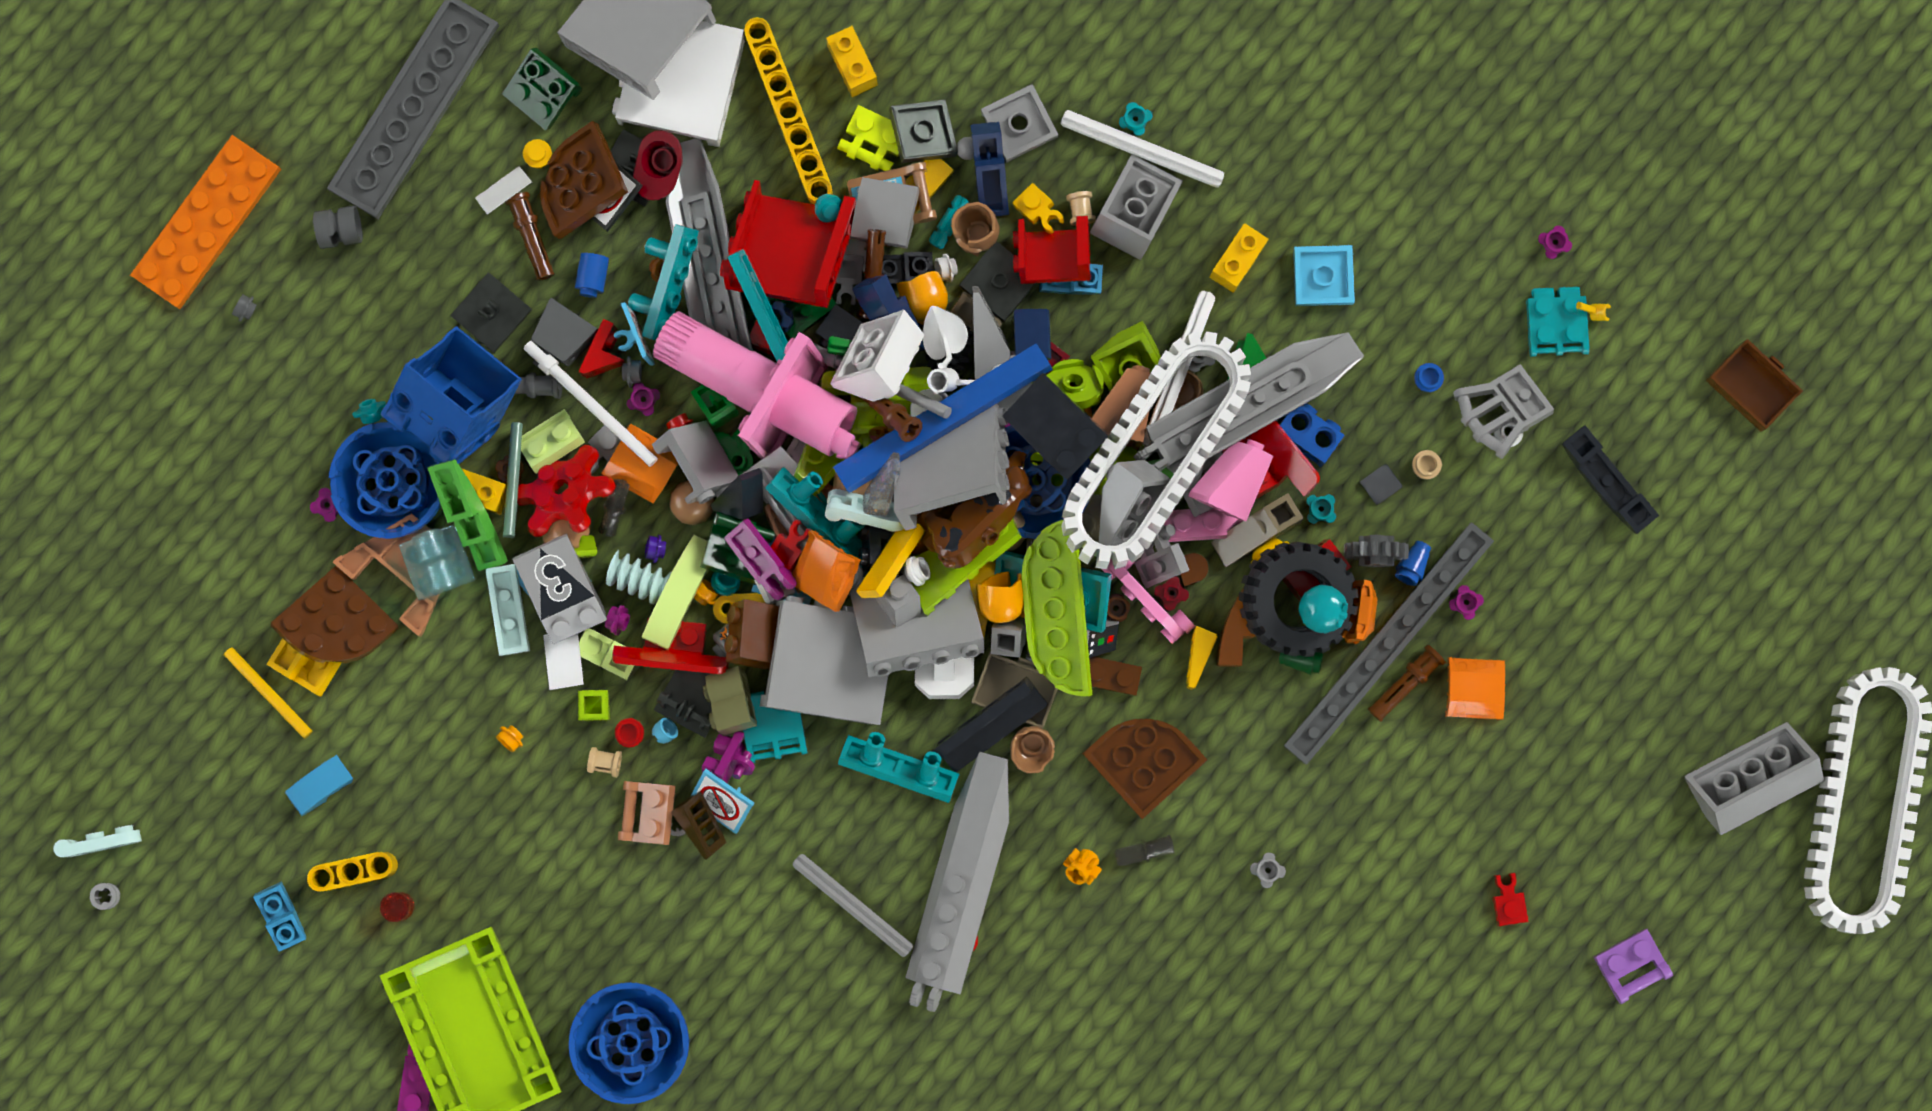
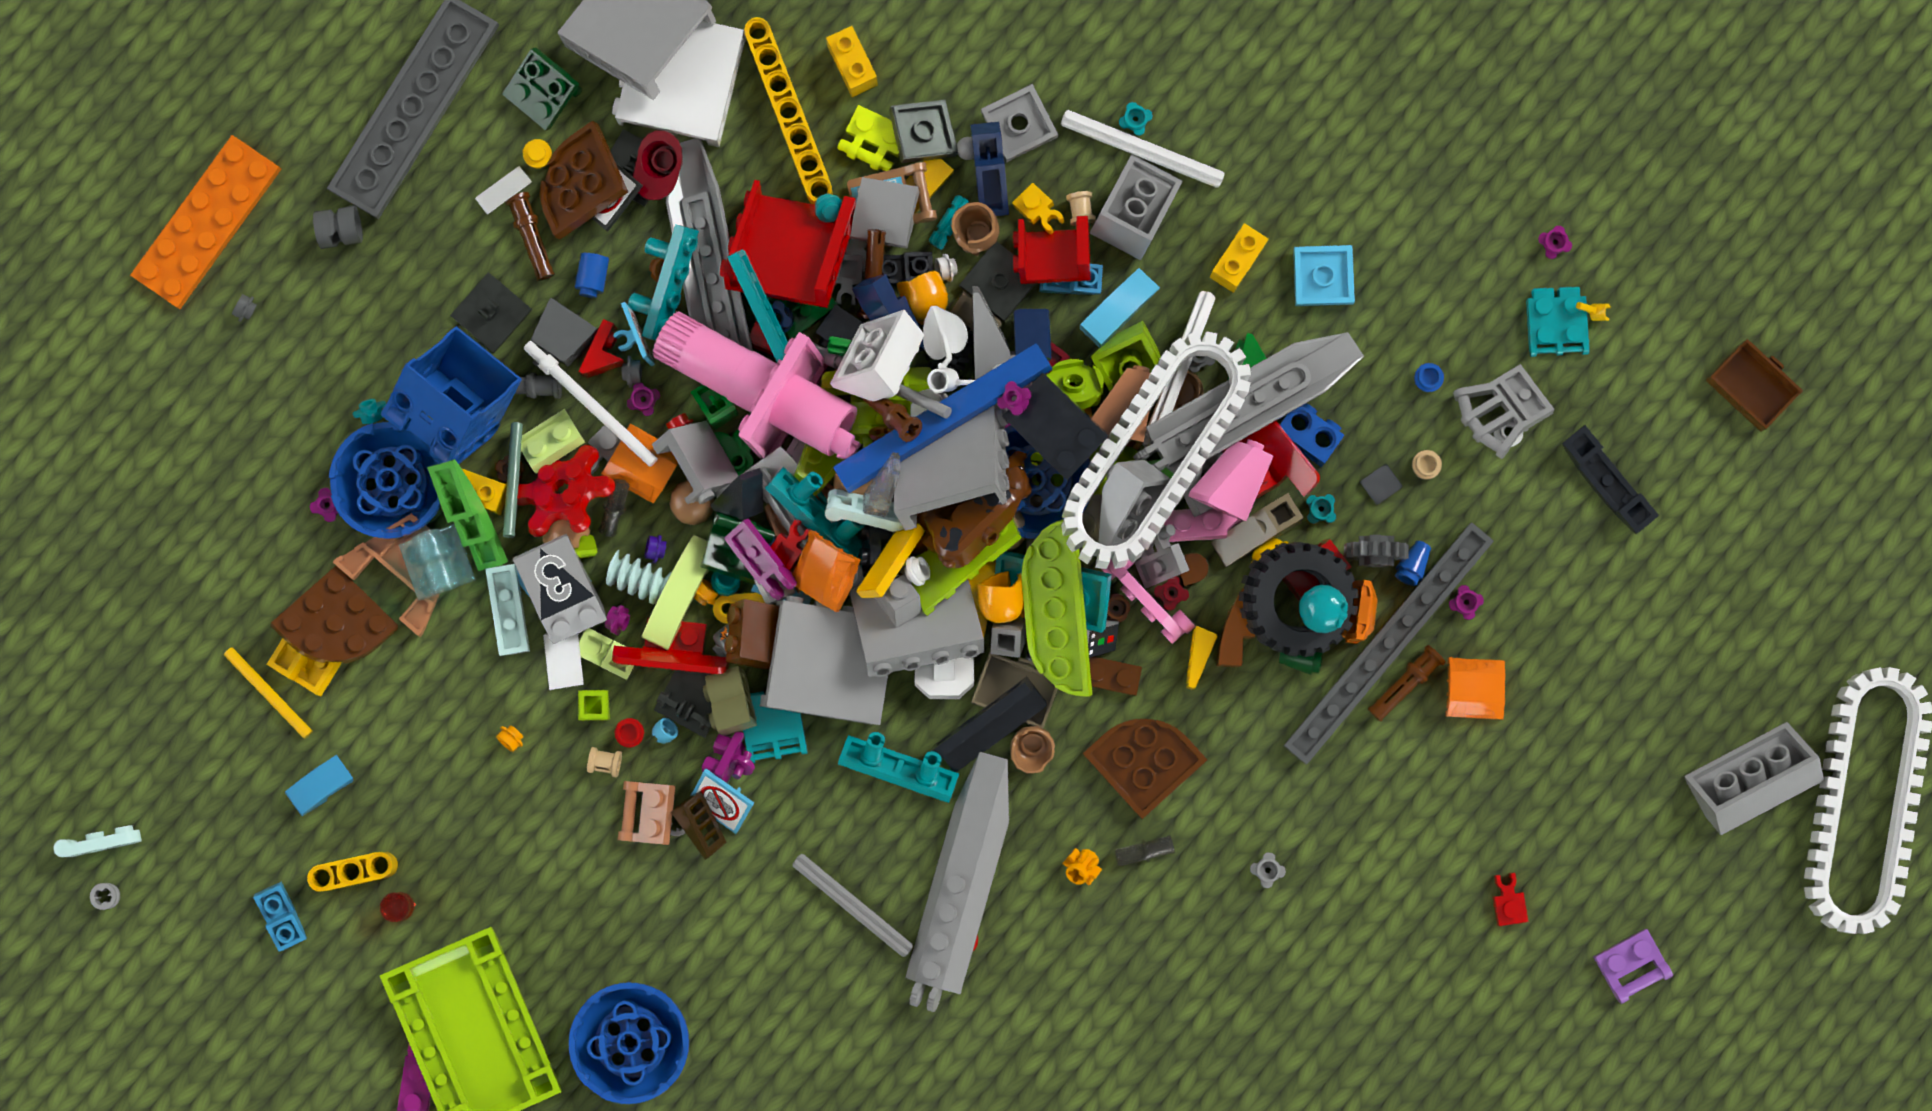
none -> magenta plate [997,381,1031,416]
none -> medium azure slope [1079,268,1160,348]

